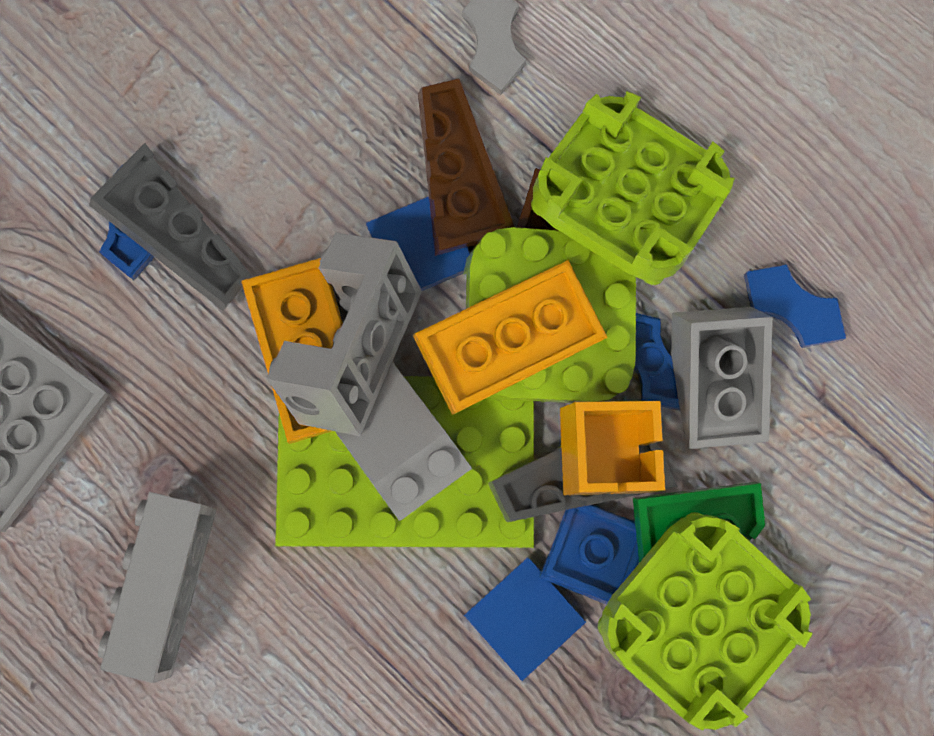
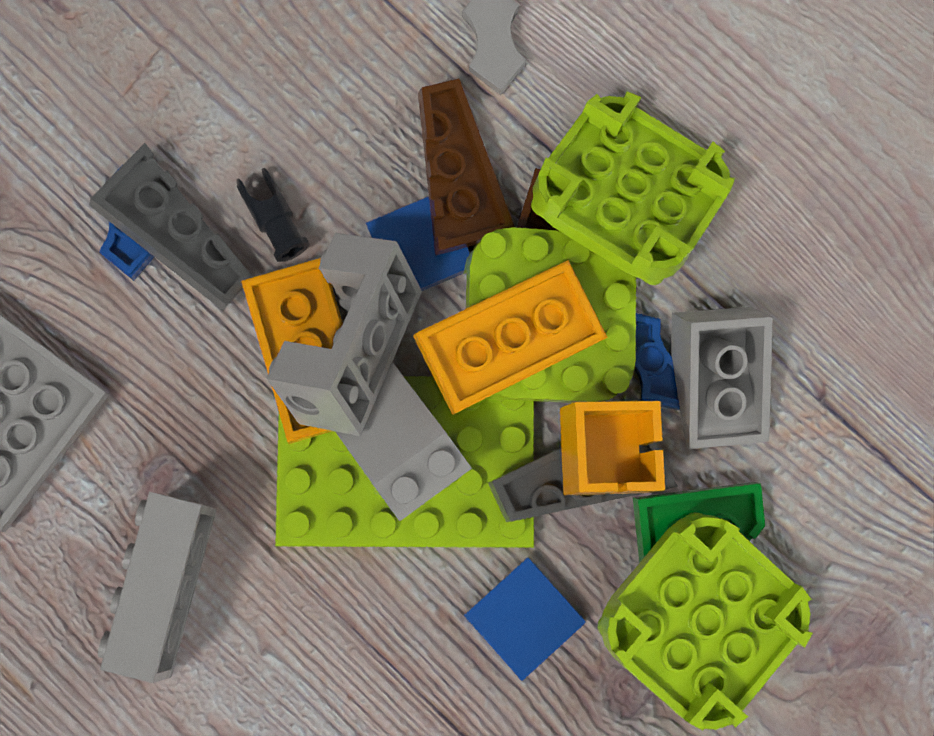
blue tile [540,504,639,605] -> none
blue tile [744,265,846,348] -> none
none -> black piece [236,168,310,262]

